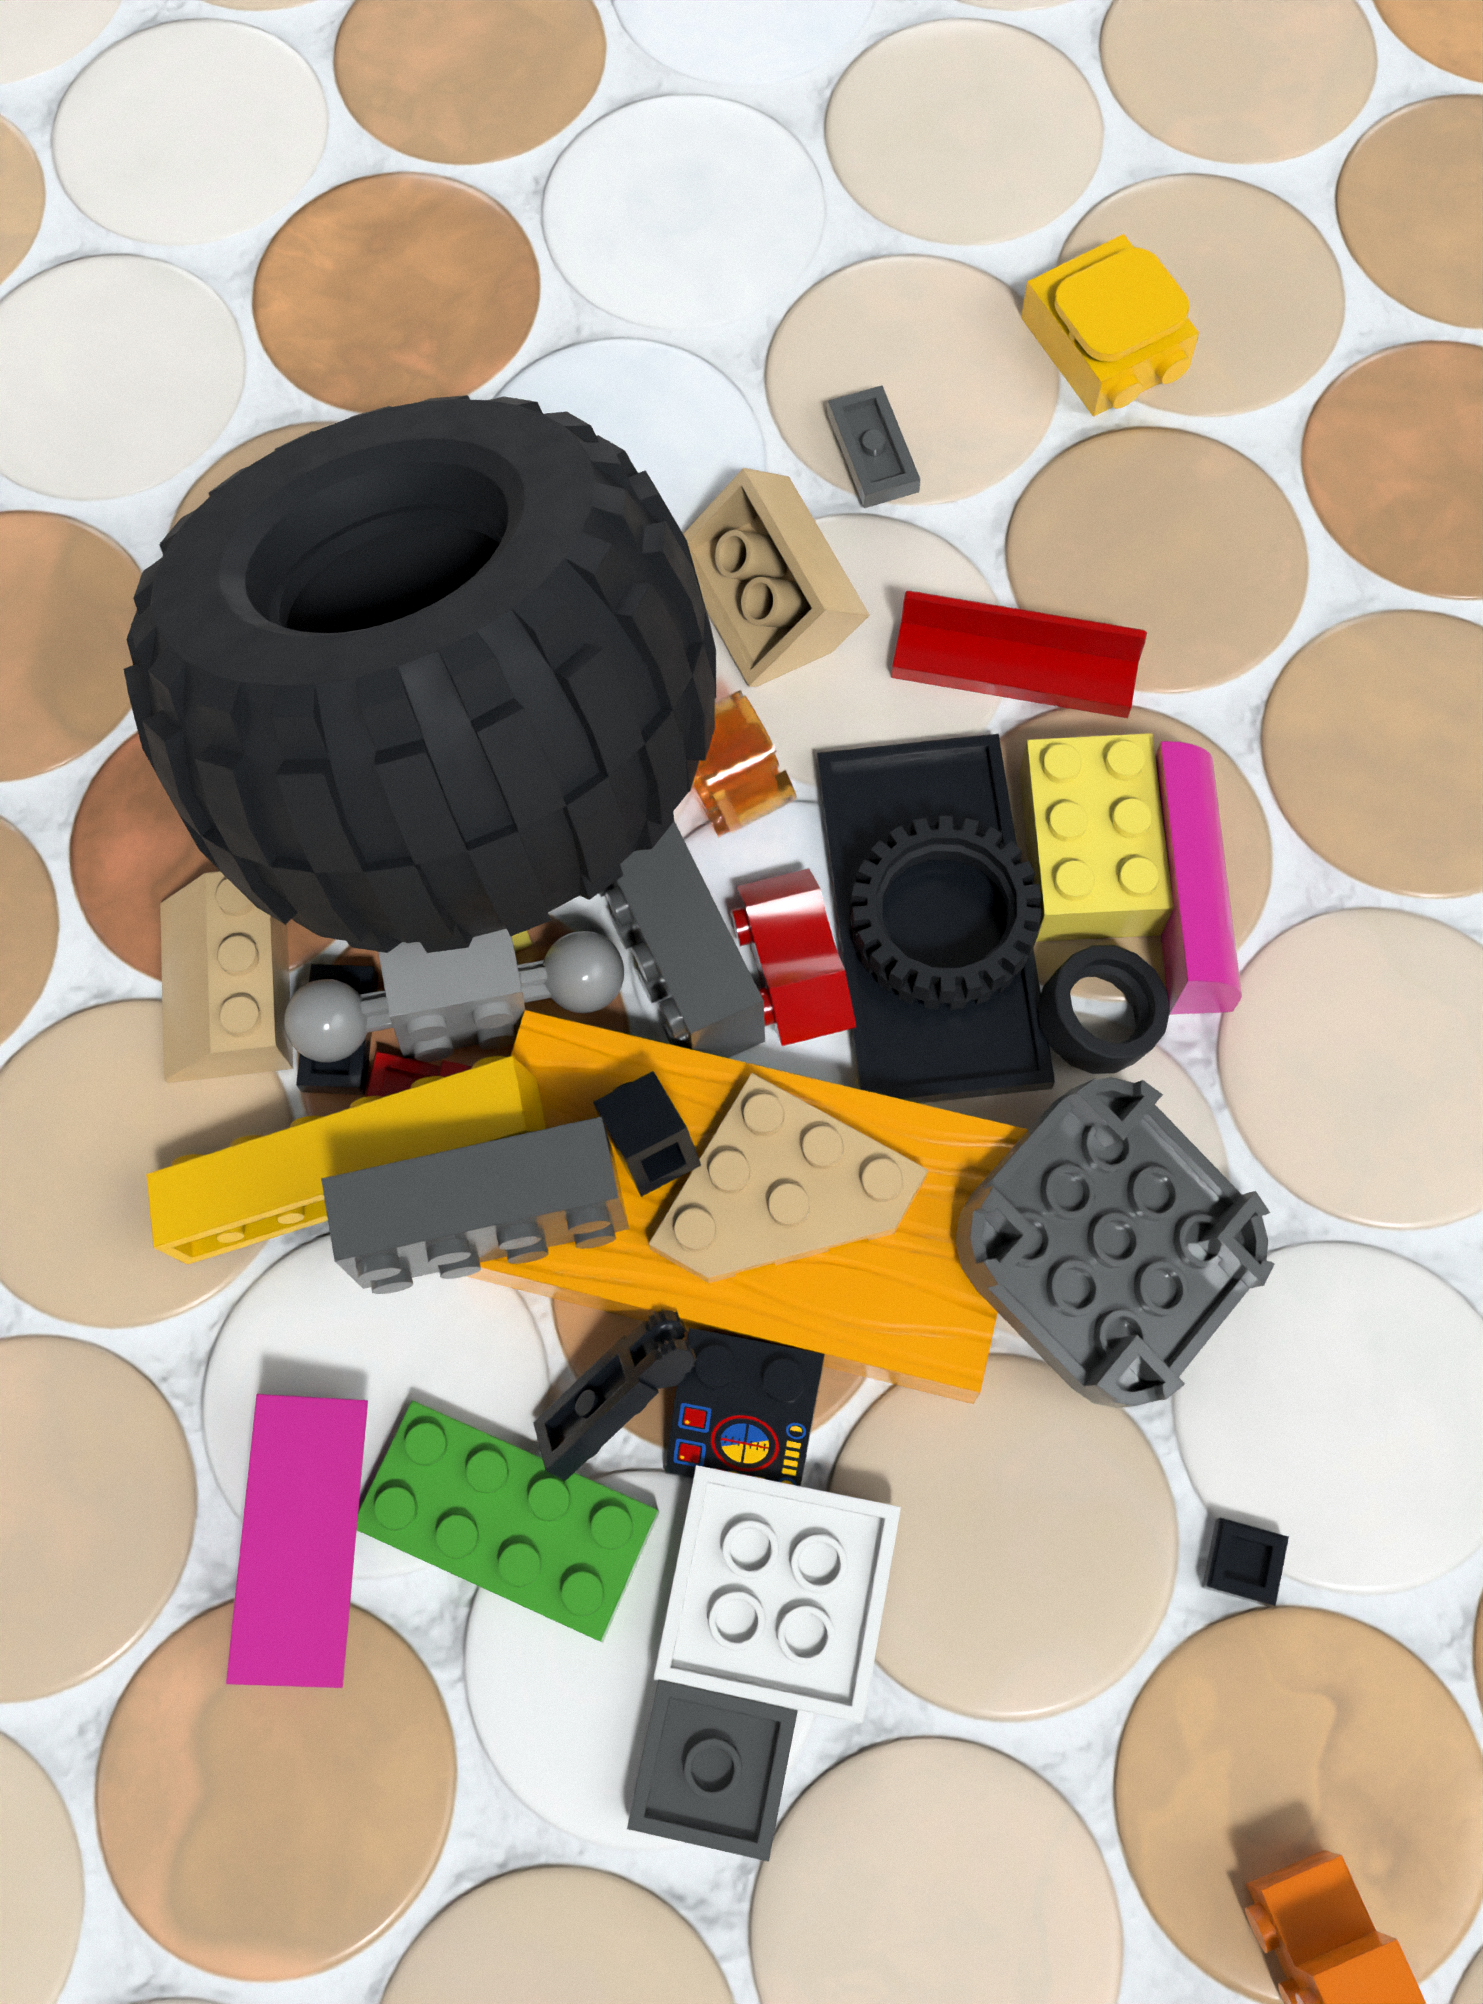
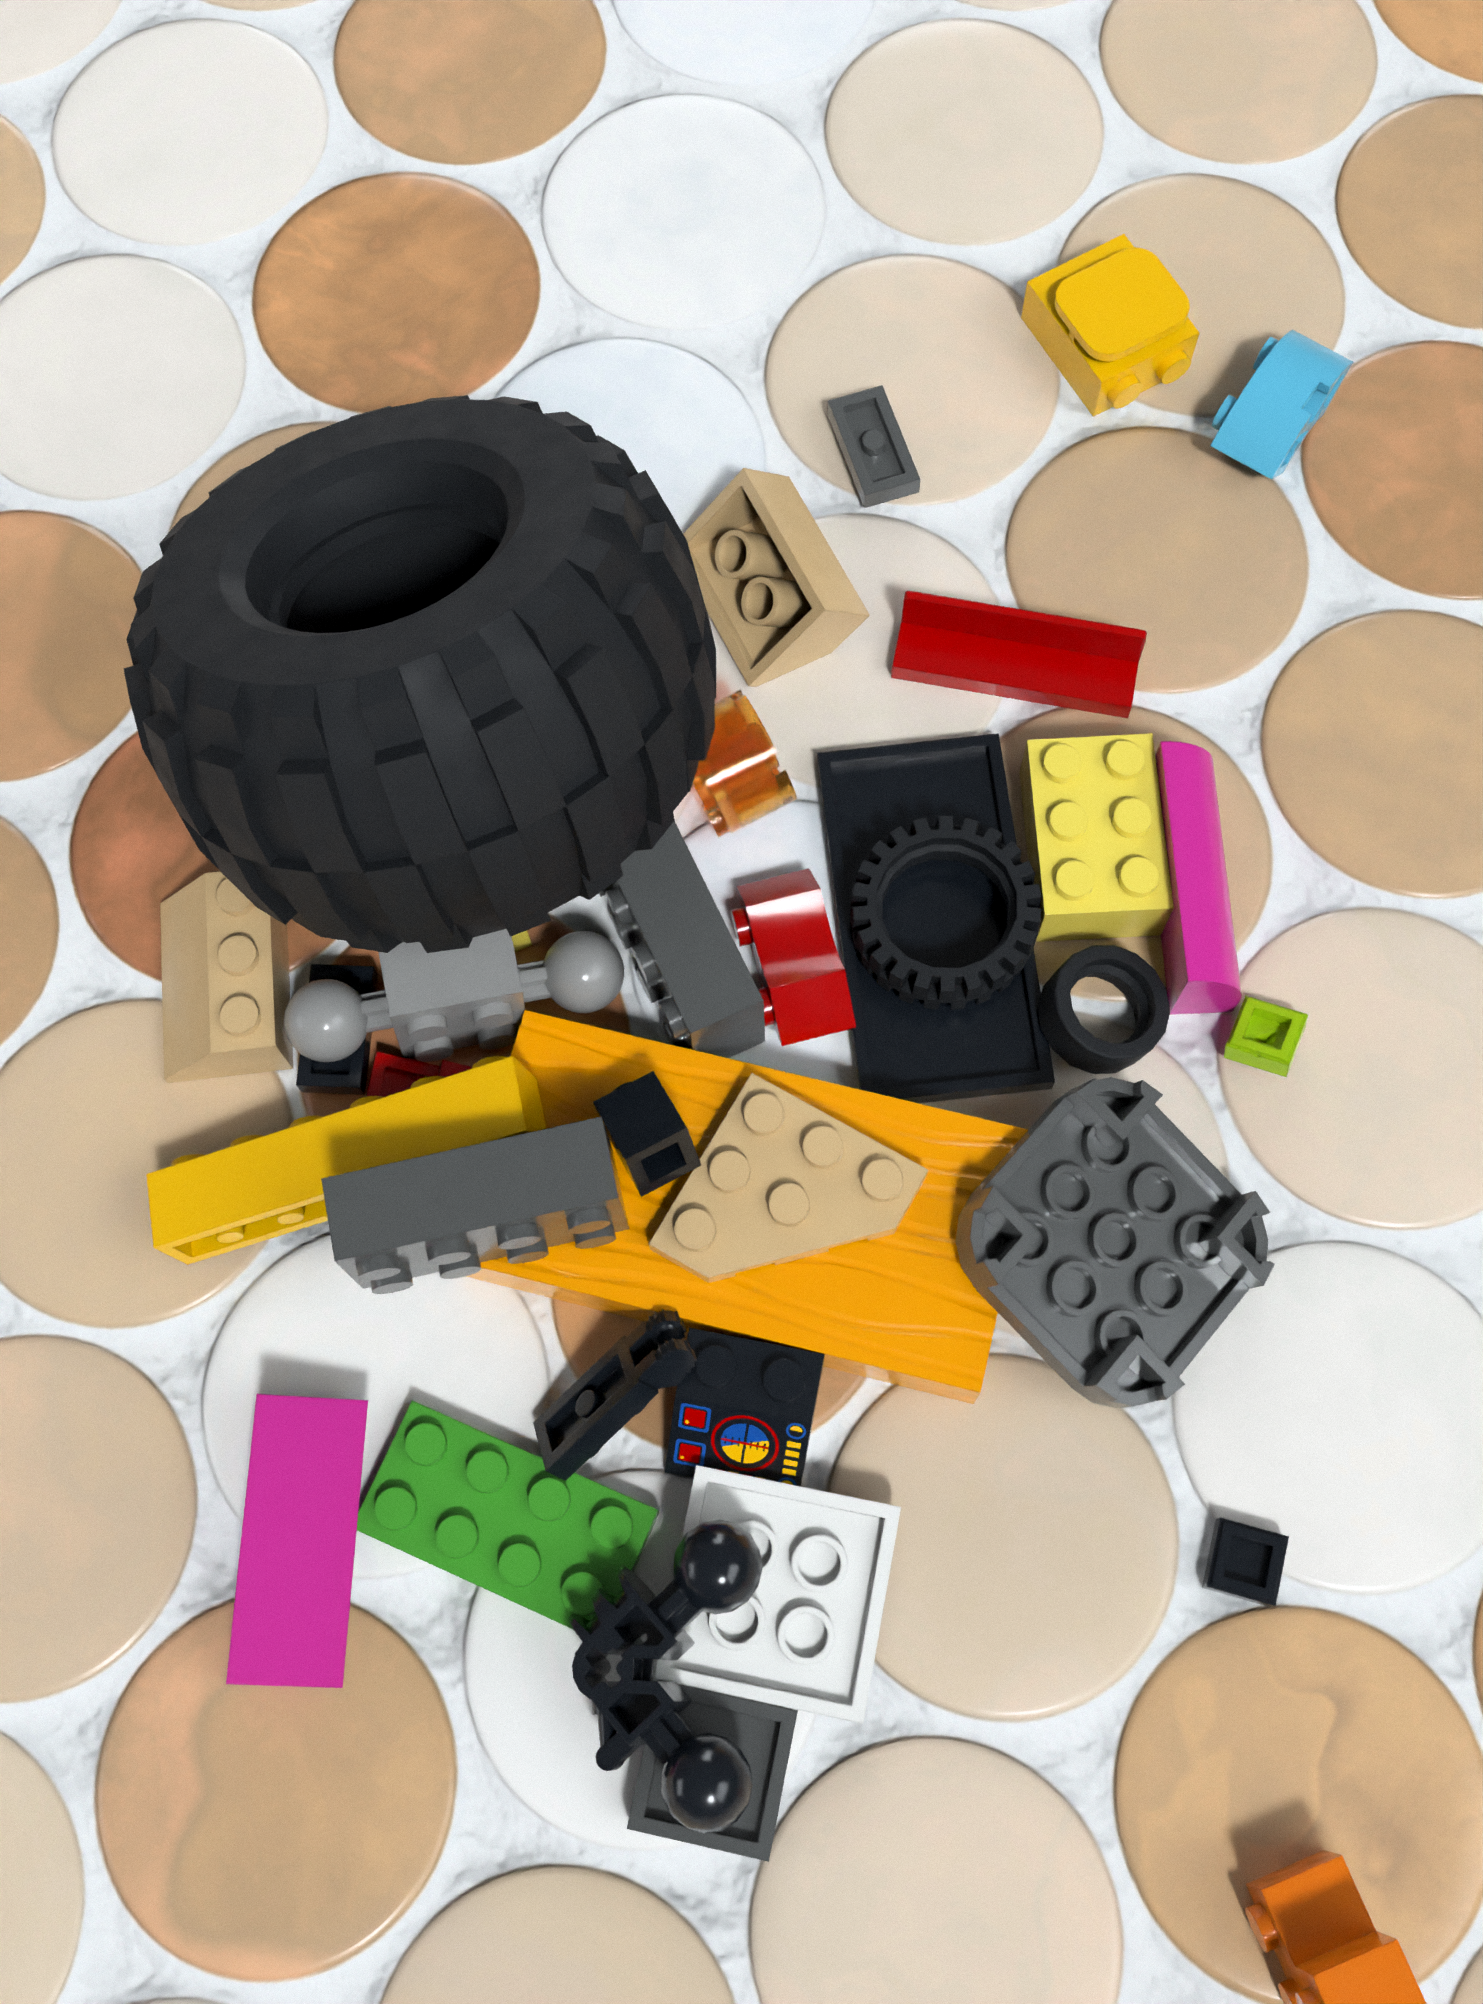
none -> black piece [569,1520,762,1834]
none -> medium azure brick [1210,330,1353,479]
none -> lime tile [1224,995,1308,1077]

